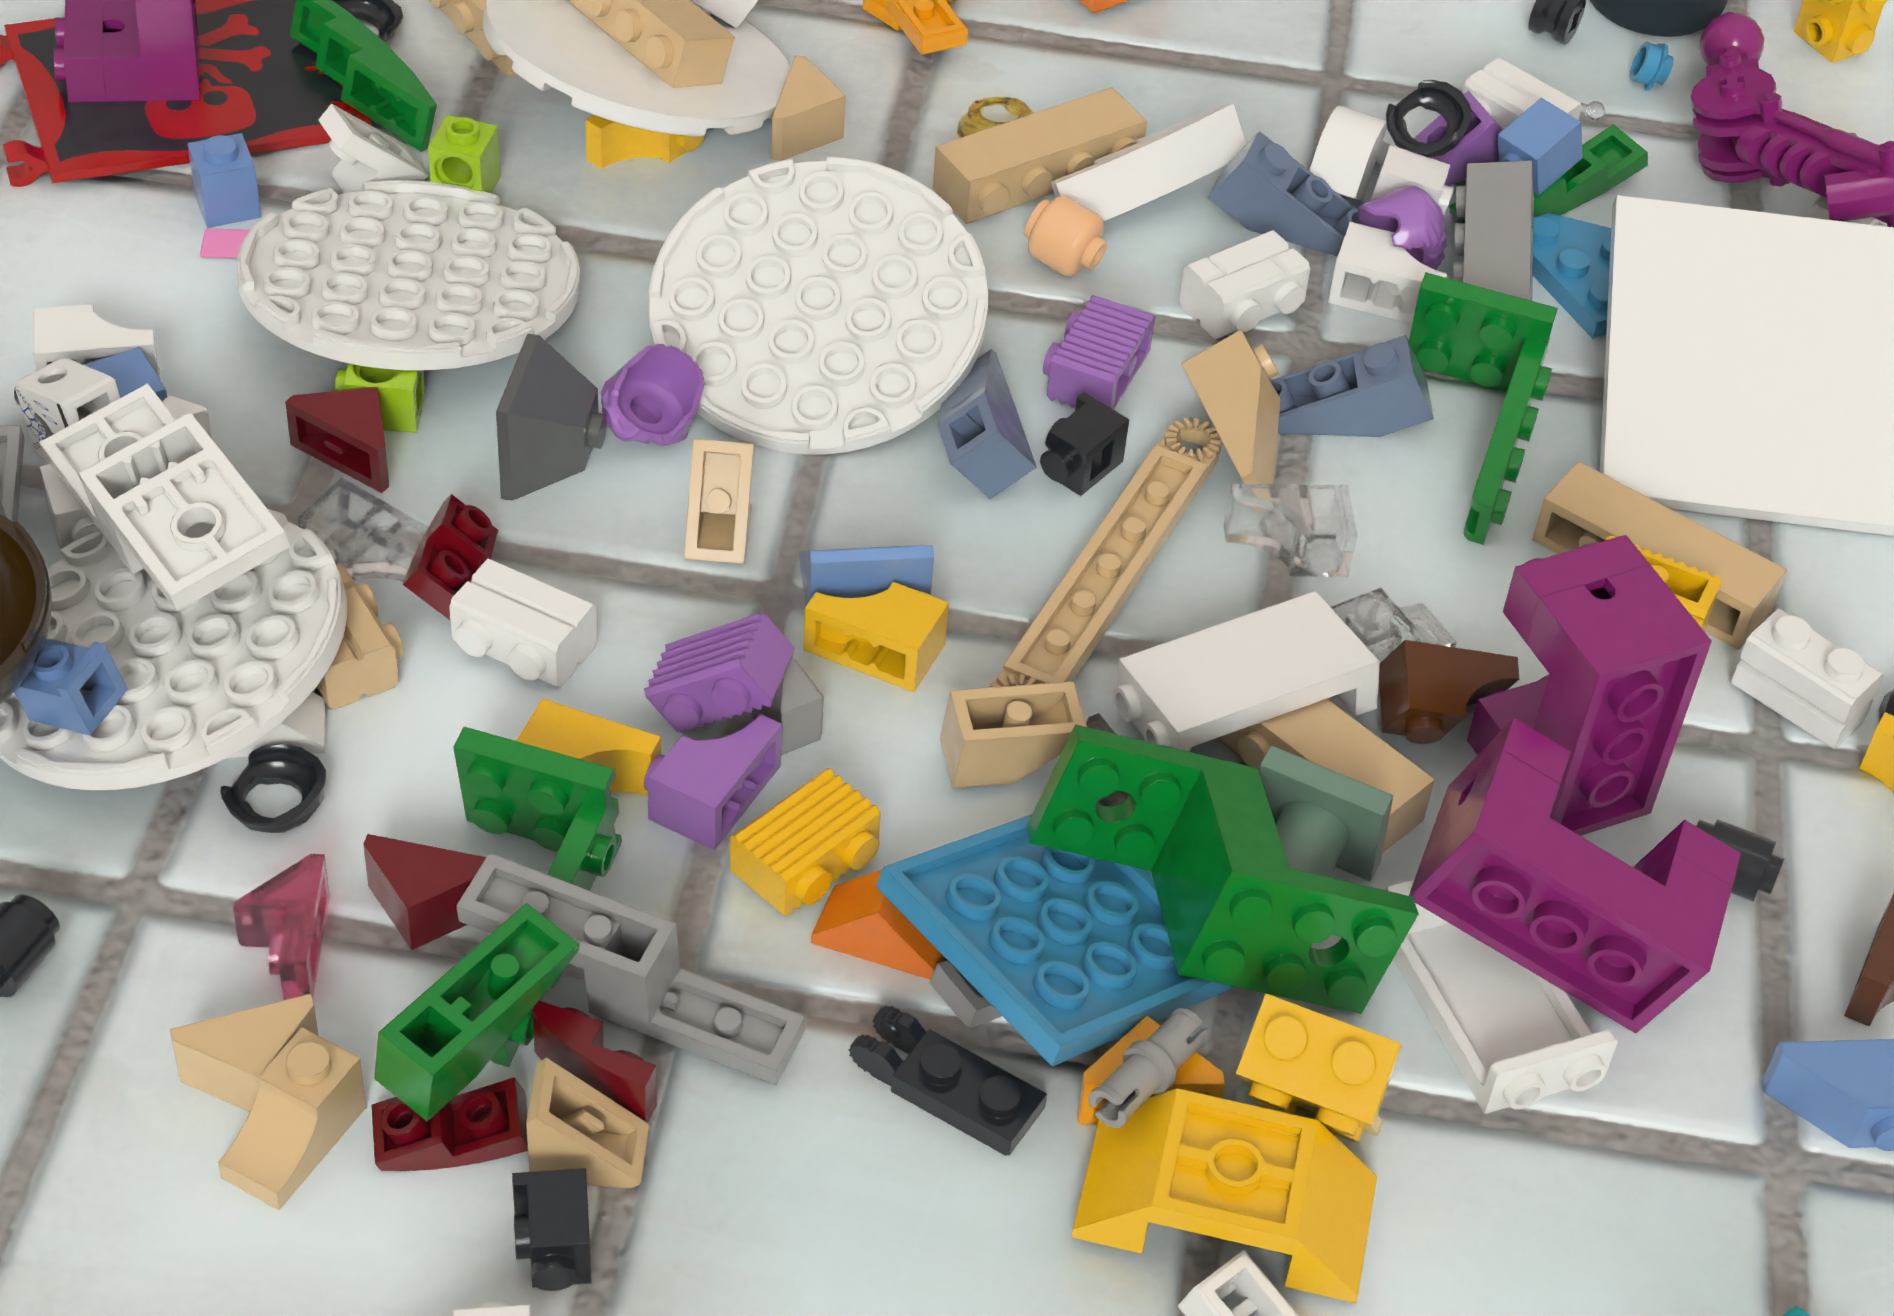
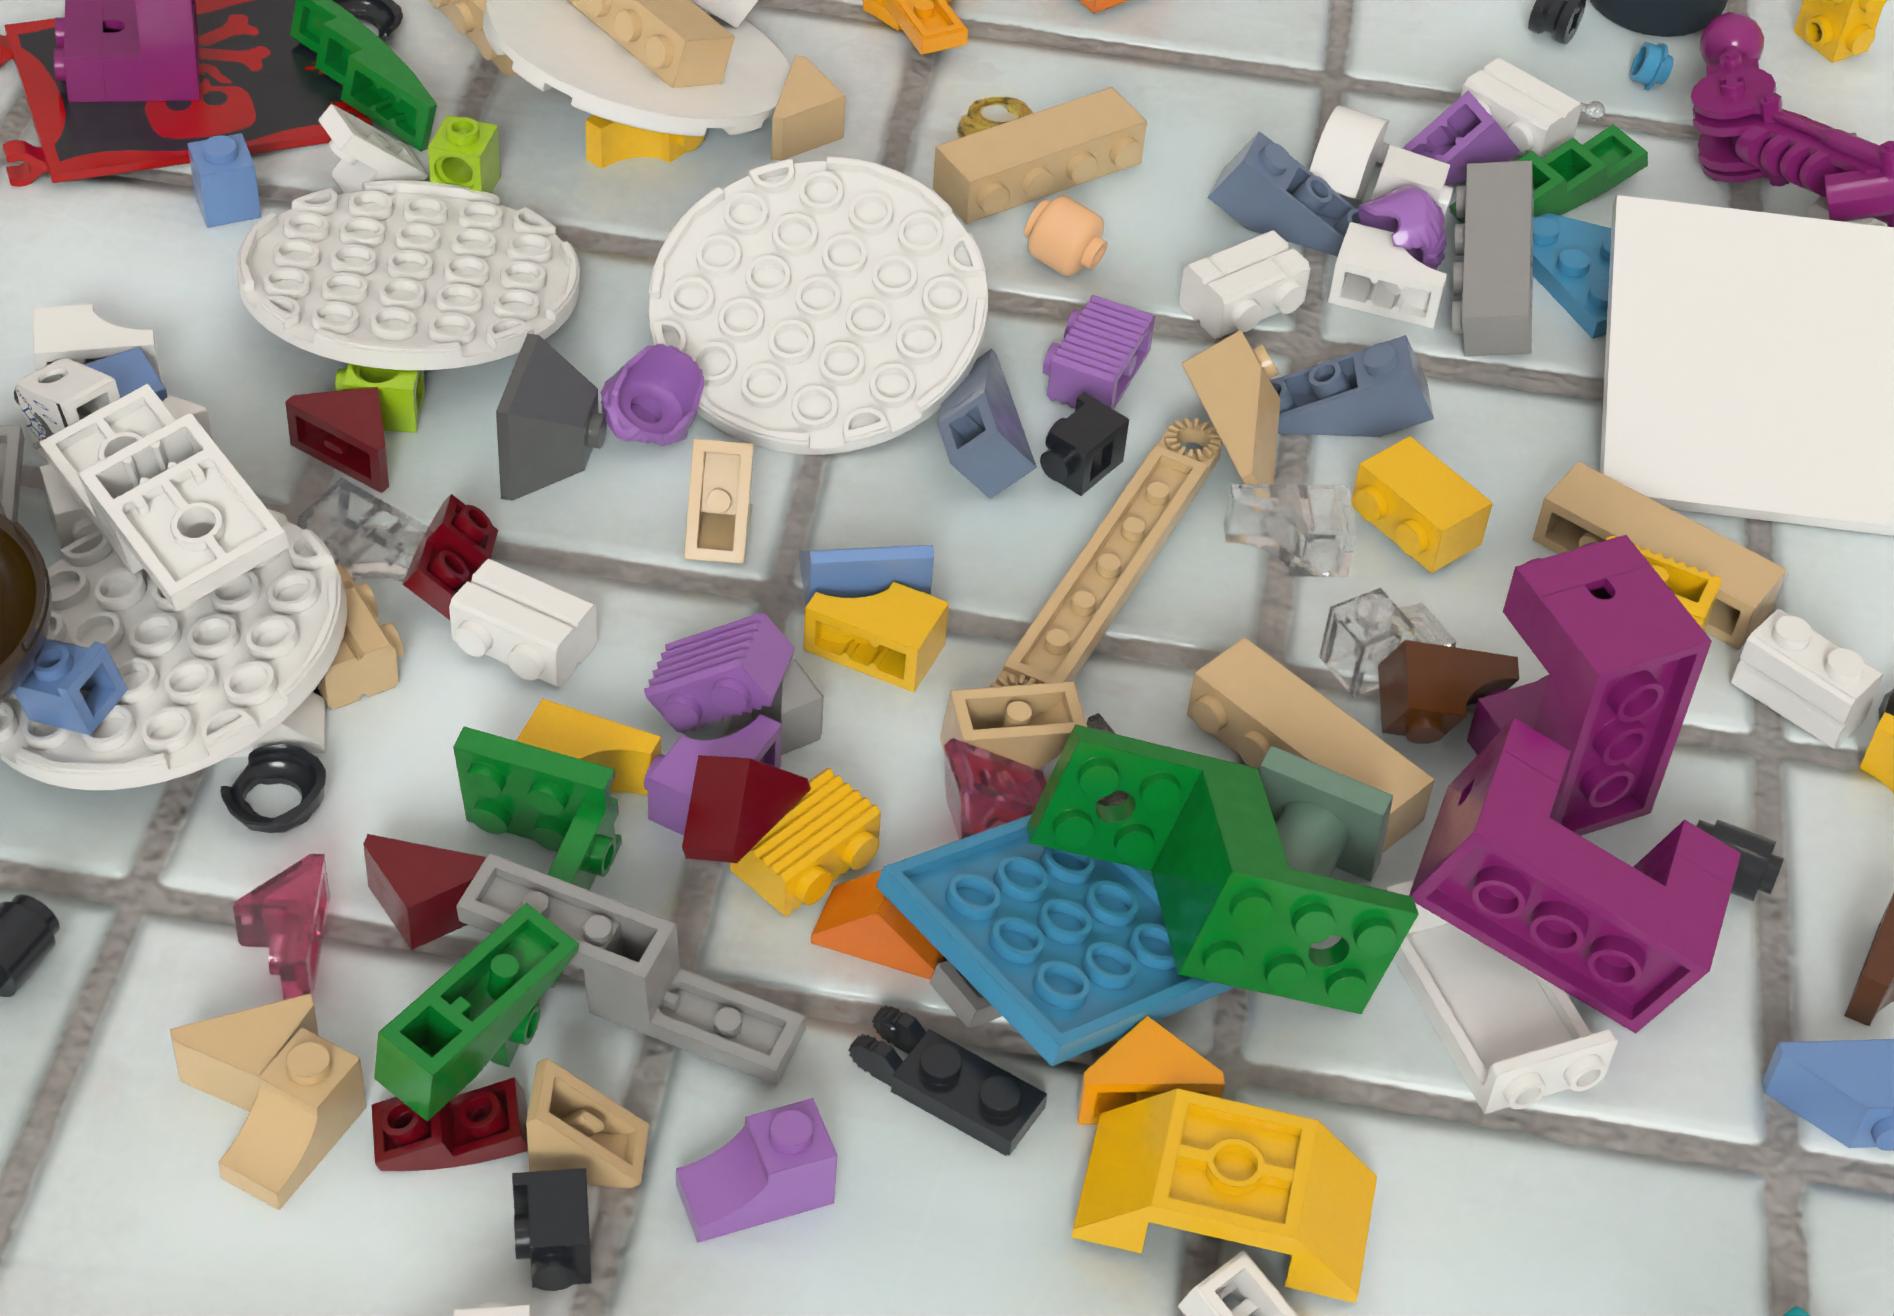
bright pink sticker [200,229,250,258] -> none
dark red slope [532,1001,657,1123] -> none
white slope [1051,103,1246,221] -> none
light grey pin [1088,1008,1209,1128] -> none
white panel [1114,591,1379,752] -> none
yellow bracket [1236,993,1402,1143] -> none
black piece [1386,79,1472,157] -> none
green bracket [1409,272,1558,545] -> none
medium blue brick [1497,97,1583,195] -> none
none -> medium lavender arch [676,1098,837,1243]
none -> dark red slope [682,755,811,863]
none -> clear pink slope [944,738,1047,840]
none -> yellow brick [1350,436,1493,573]

